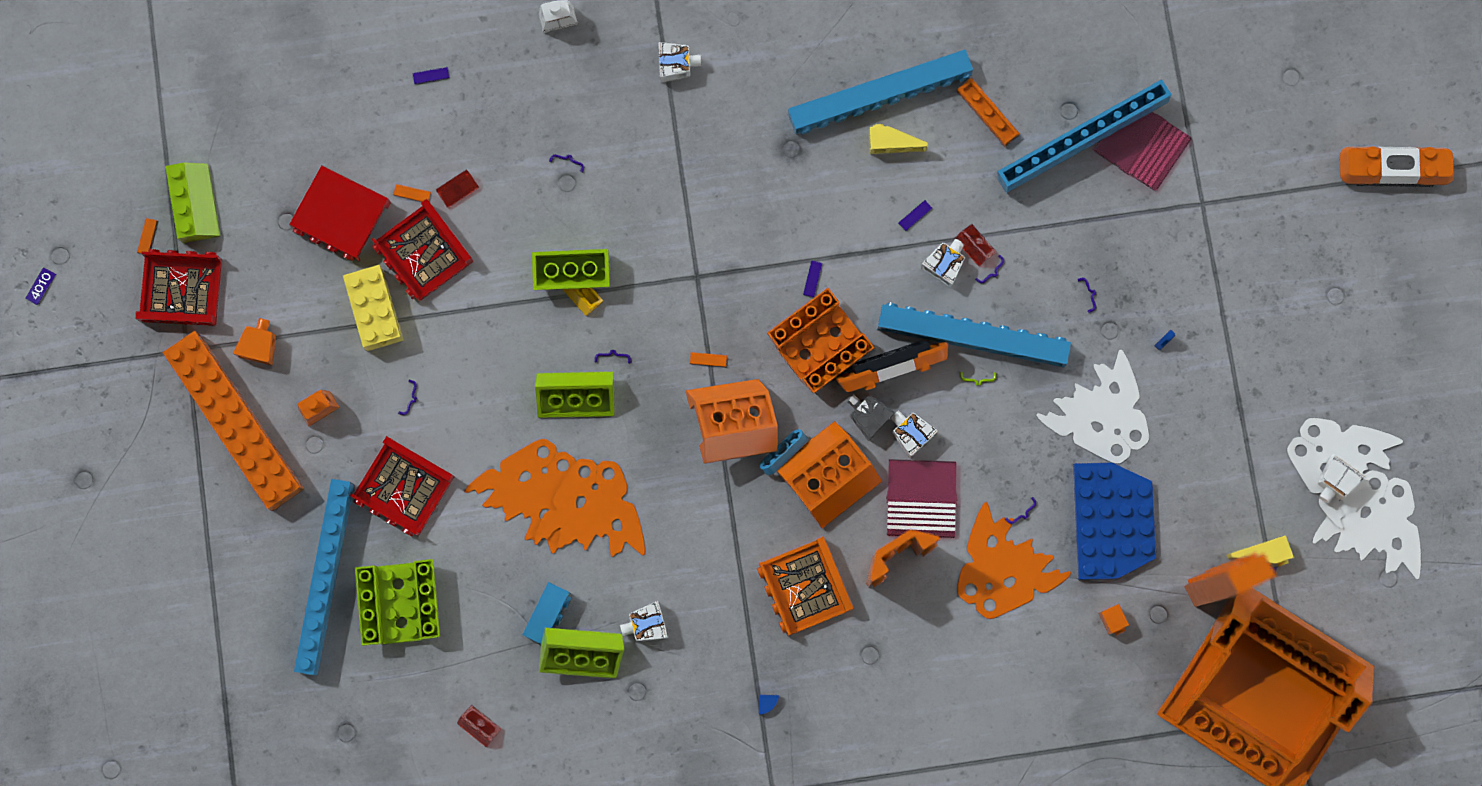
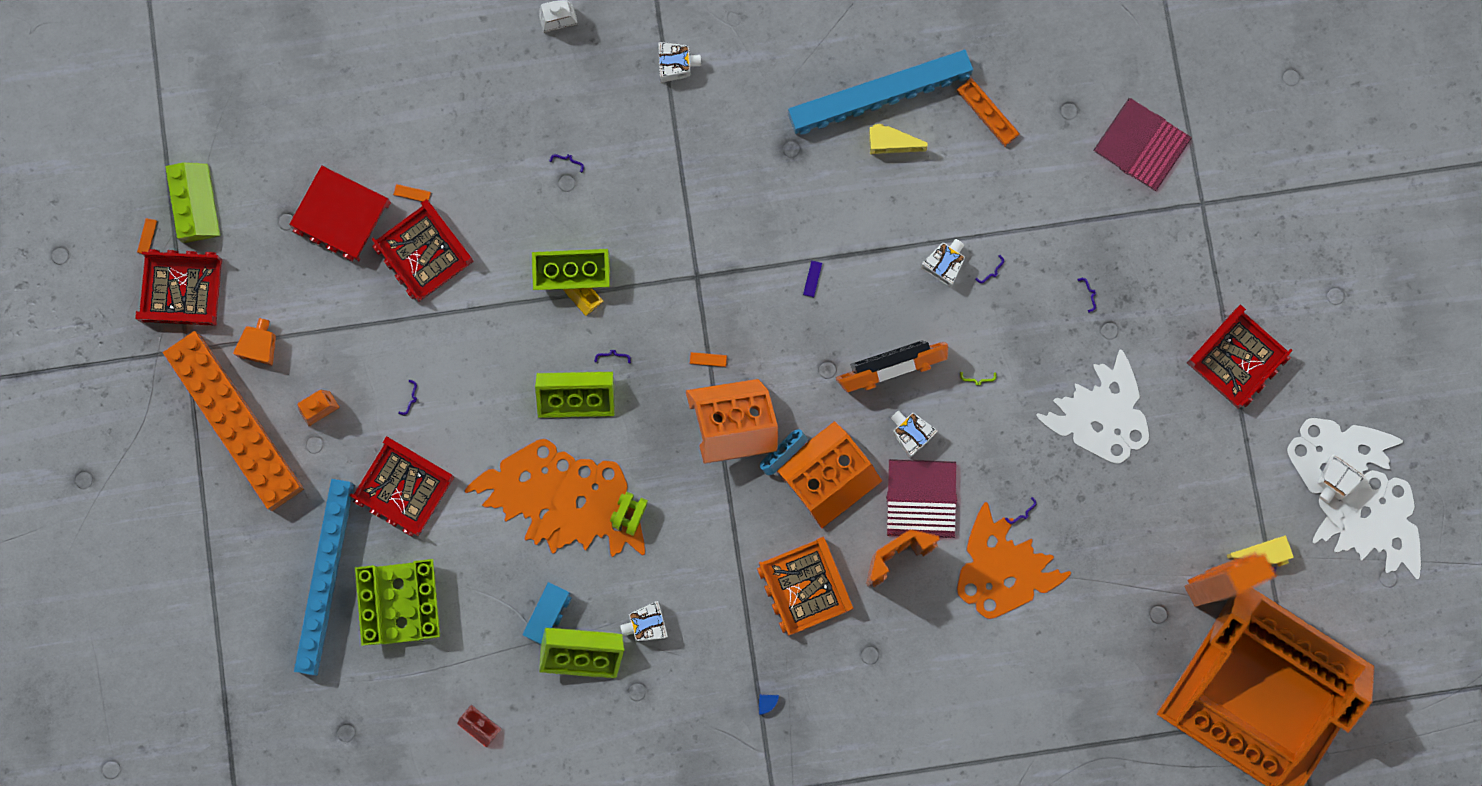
dark purple sticker [25,267,56,305] -> none
light yellow brick [343,264,404,351] -> none
dark purple window [413,67,449,84] -> none
clear red slope [436,169,479,208] -> none
orange slope [767,288,875,394] -> none
flat silver torso [848,394,895,441] -> none
dark azure brick [877,303,1071,367] -> none
dark purple window [898,200,932,231] -> none
clear red slope [955,224,997,266] -> none
dark azure brick [997,79,1172,193] -> none
blue plate [1073,463,1156,580] -> none
orange brick [1098,604,1129,636] -> none
blue tile [1154,330,1175,350] -> none
orange piece [1339,146,1454,187] -> none
none -> lime brick [610,492,648,536]
none -> panel [1186,304,1293,409]

